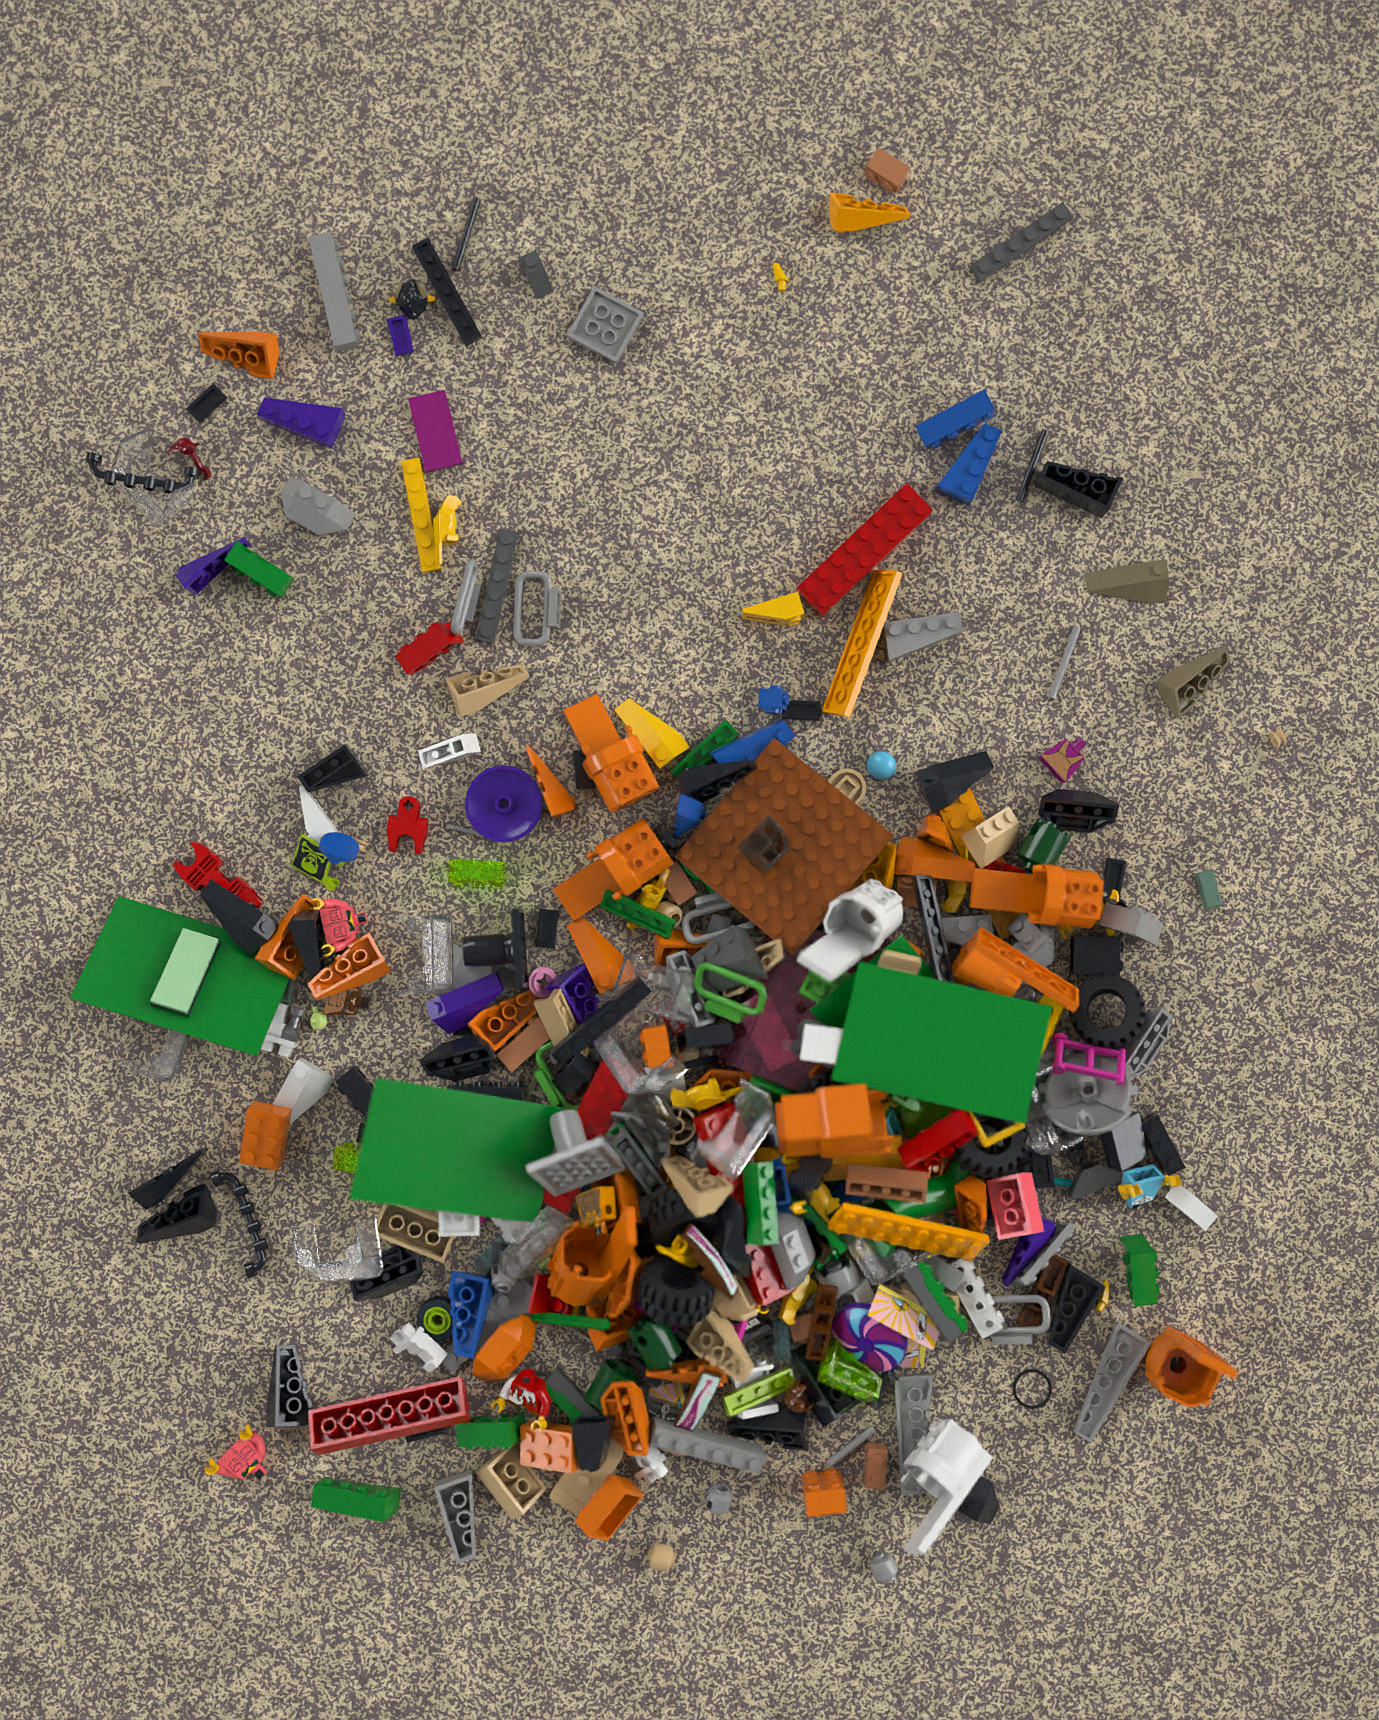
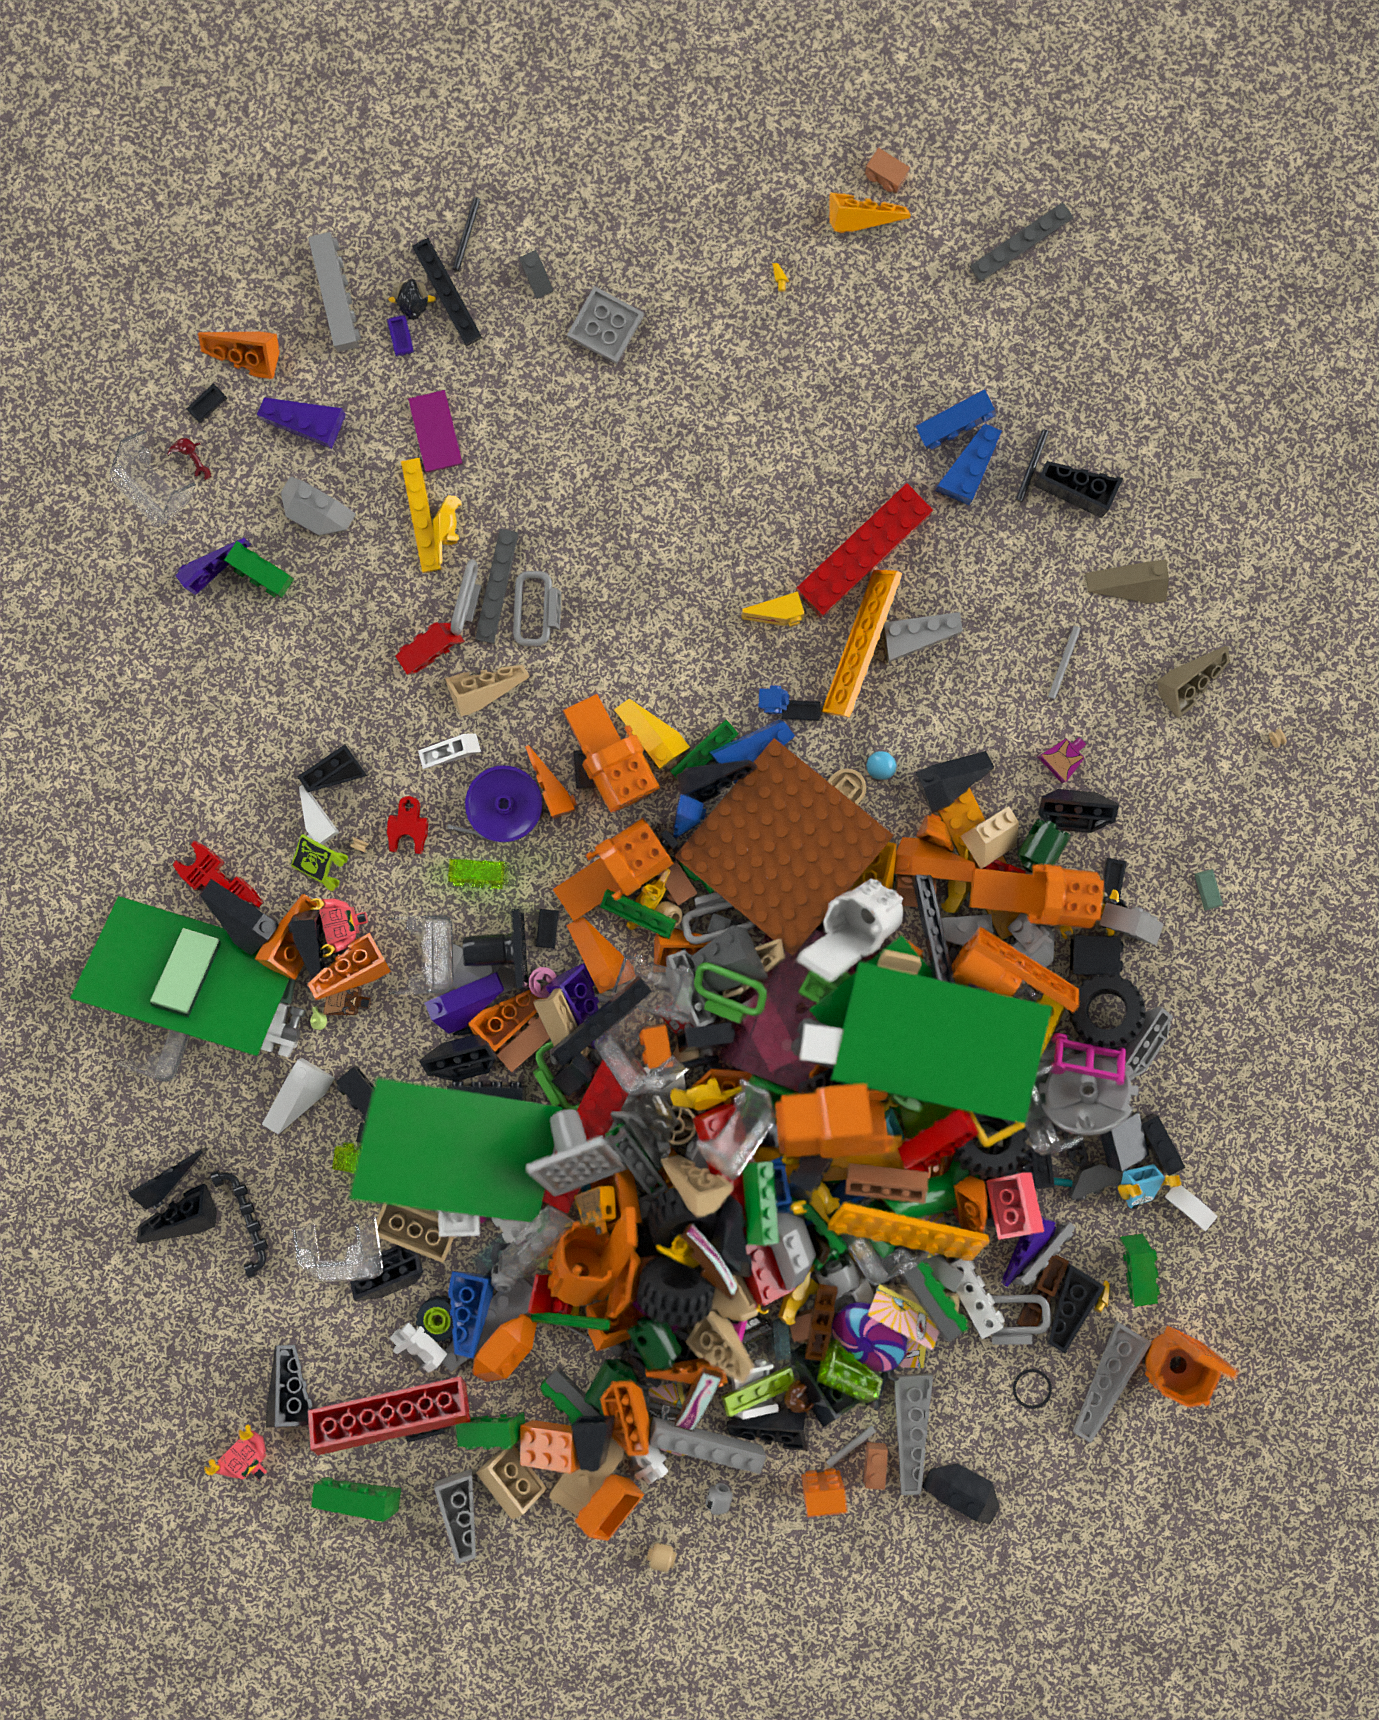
black bar [85,452,200,494] -> none
orange piece [239,1101,292,1171] -> none
blue tile [319,832,359,865] -> none
torso [491,1369,552,1432] -> none
clear smoke brick [737,815,788,873] -> none
light grey head [869,1551,898,1584] -> none
white piece [900,1419,993,1555] -> none

